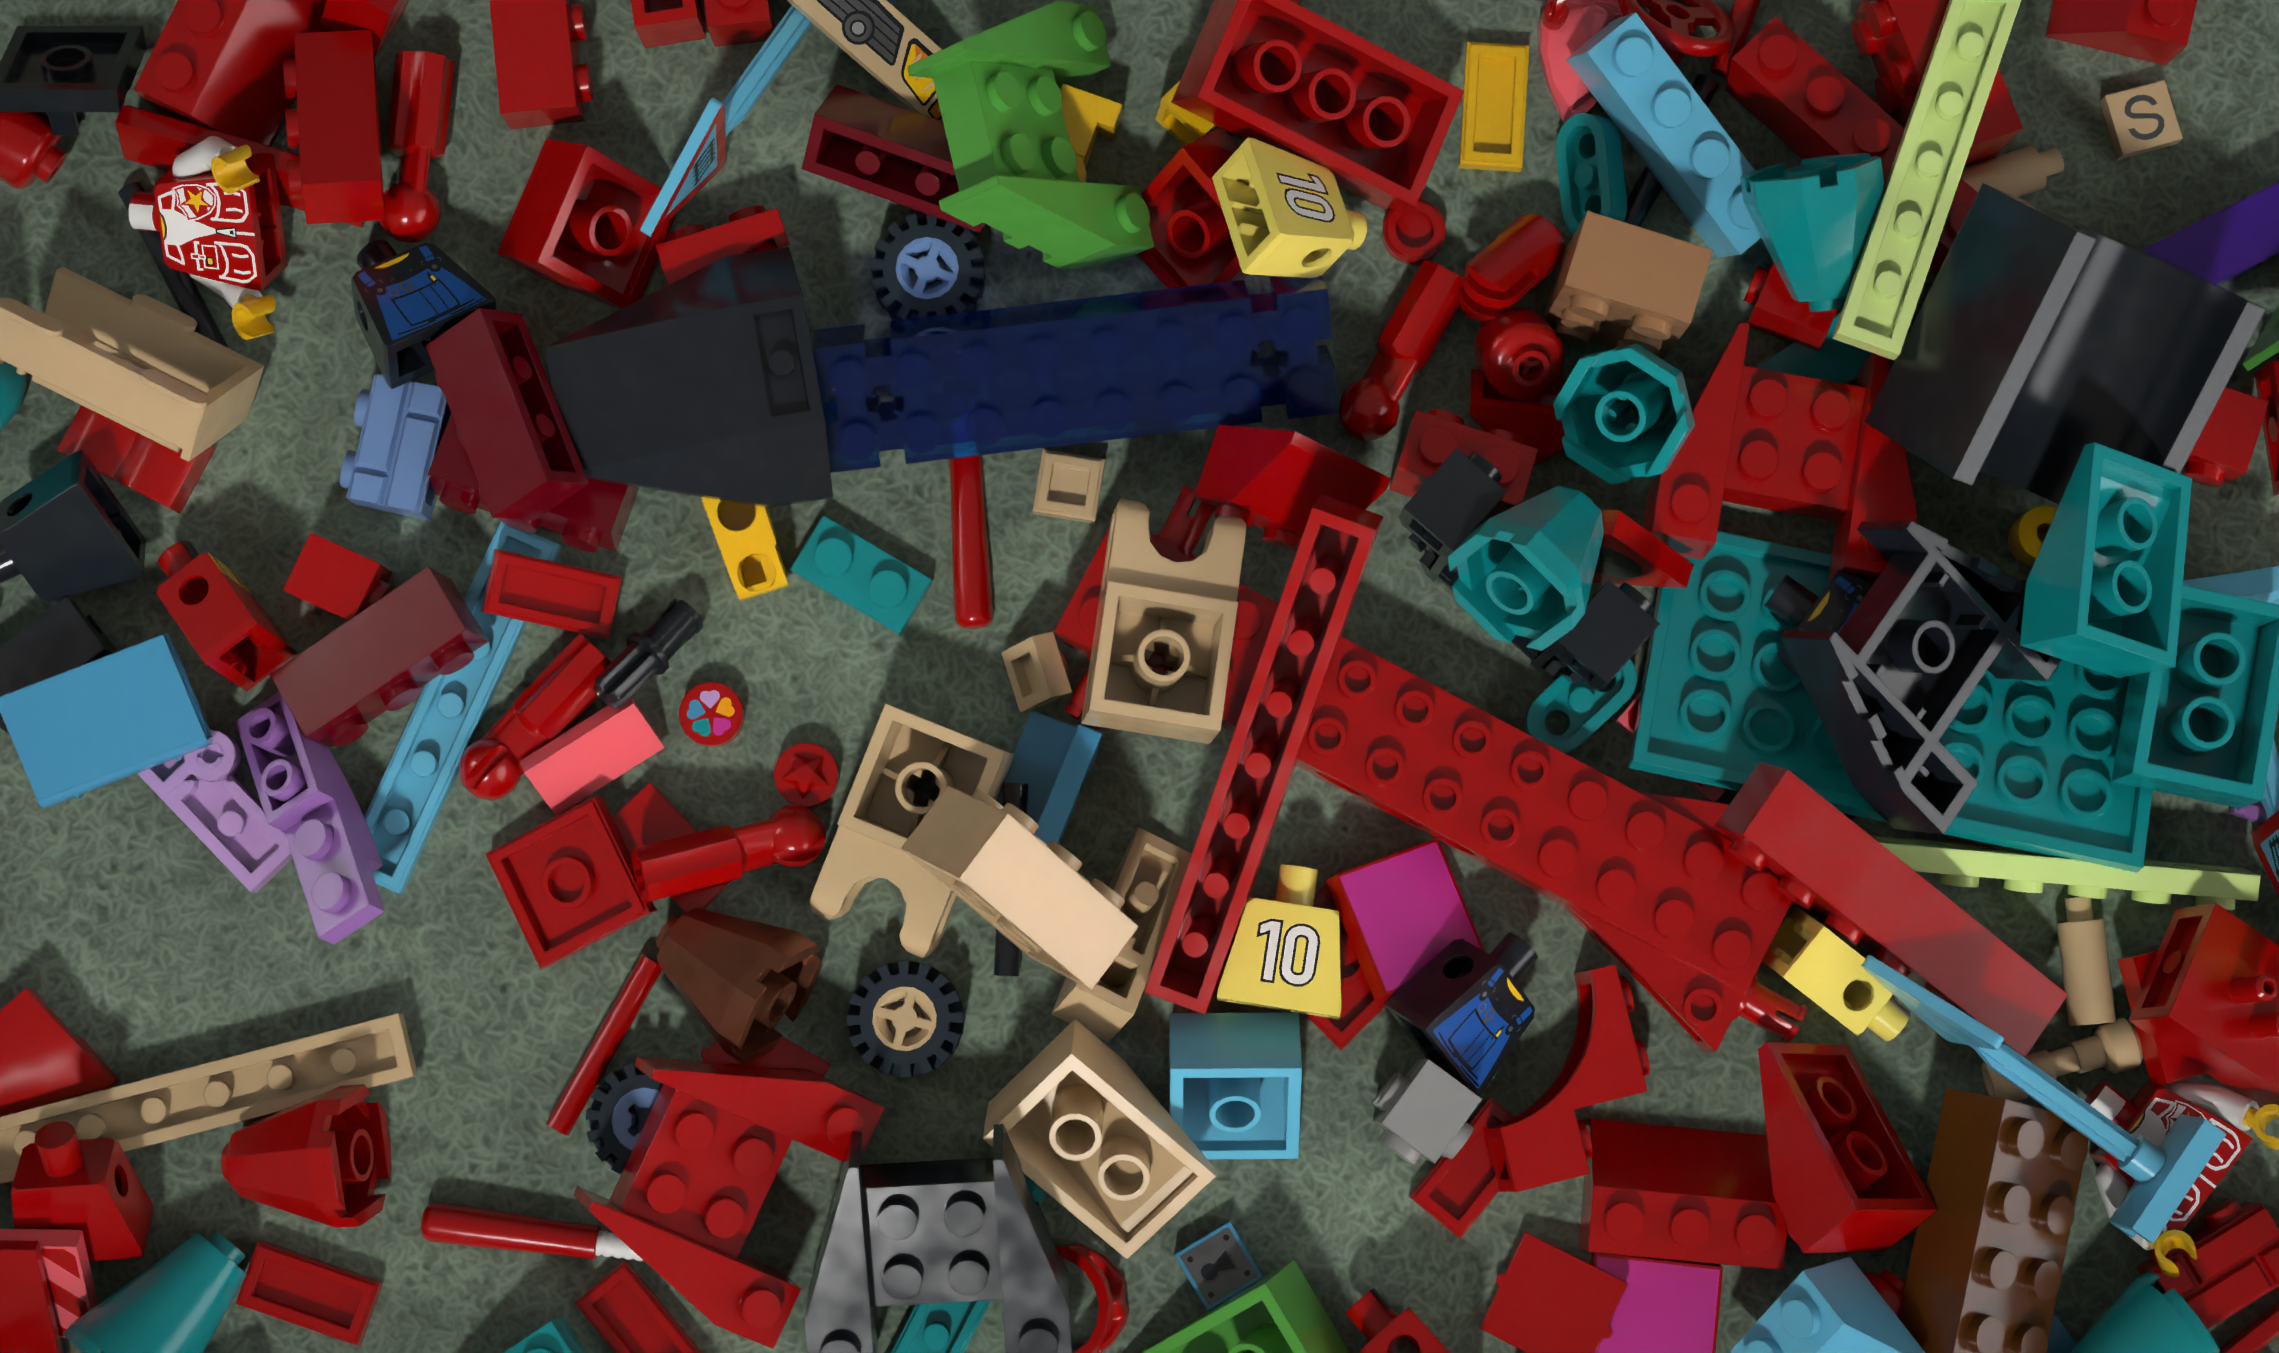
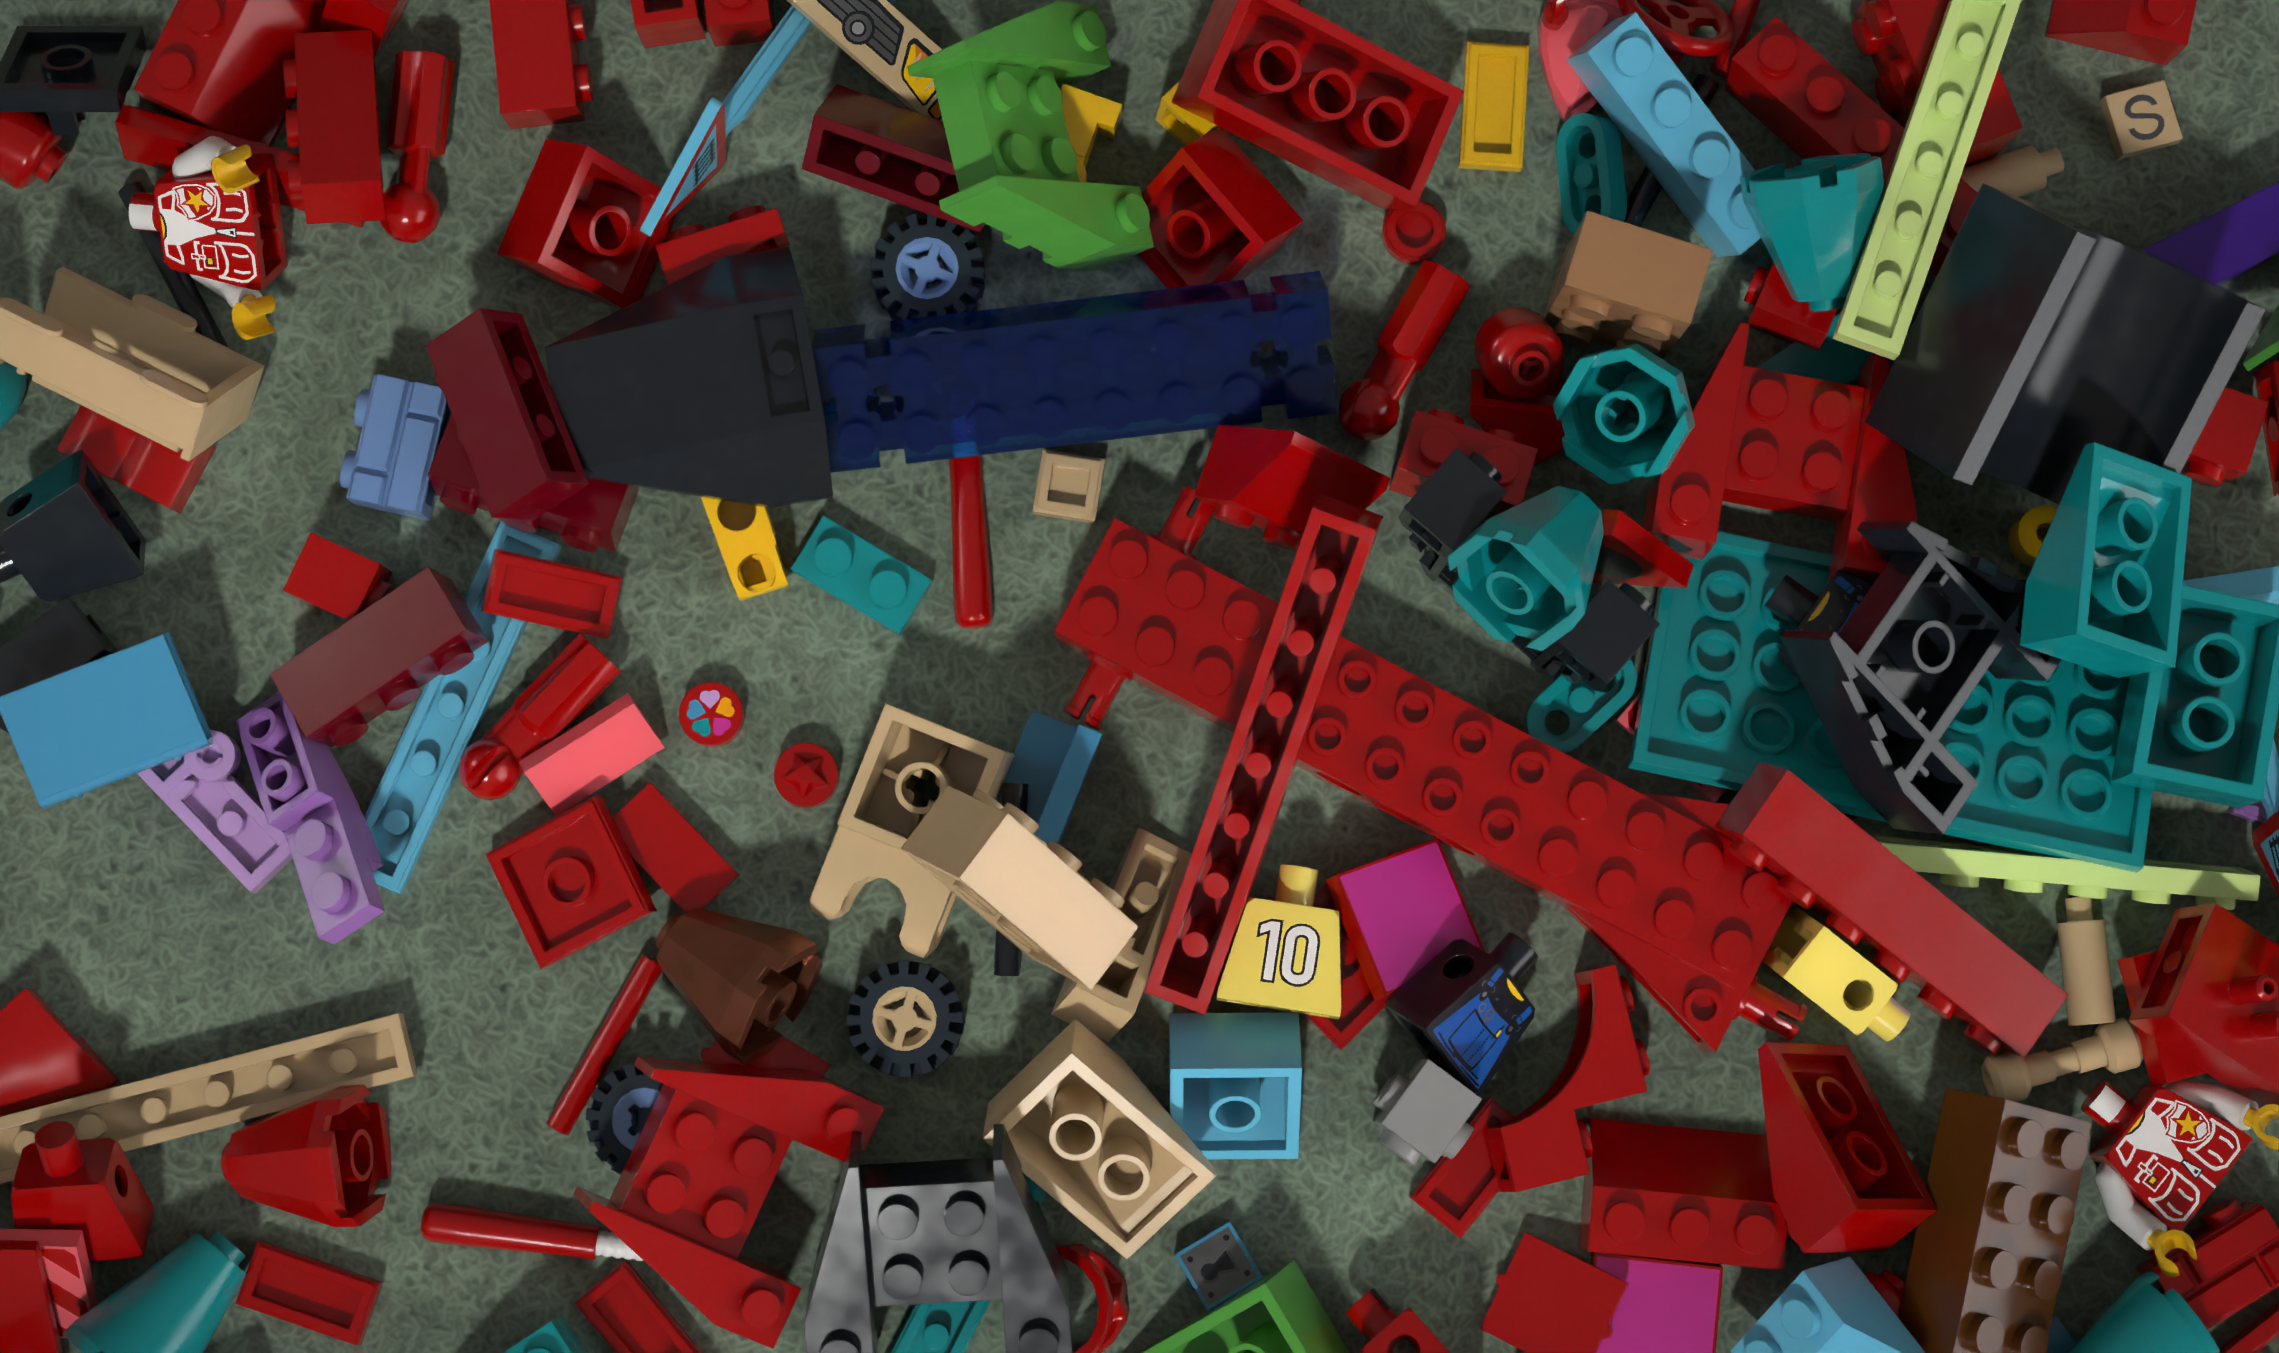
red torso [156,541,298,692] -> none
torso [351,240,496,389] -> none
black axle [593,599,703,708] -> none
red piece [631,805,826,903] -> none
tan plate [1001,631,1072,713] -> none
tan brick [1081,498,1246,744] -> none
light yellow torso [1212,137,1367,278] -> none
red arm [1459,213,1565,322] -> none
medium azure piece [1861,955,2226,1243] -> none

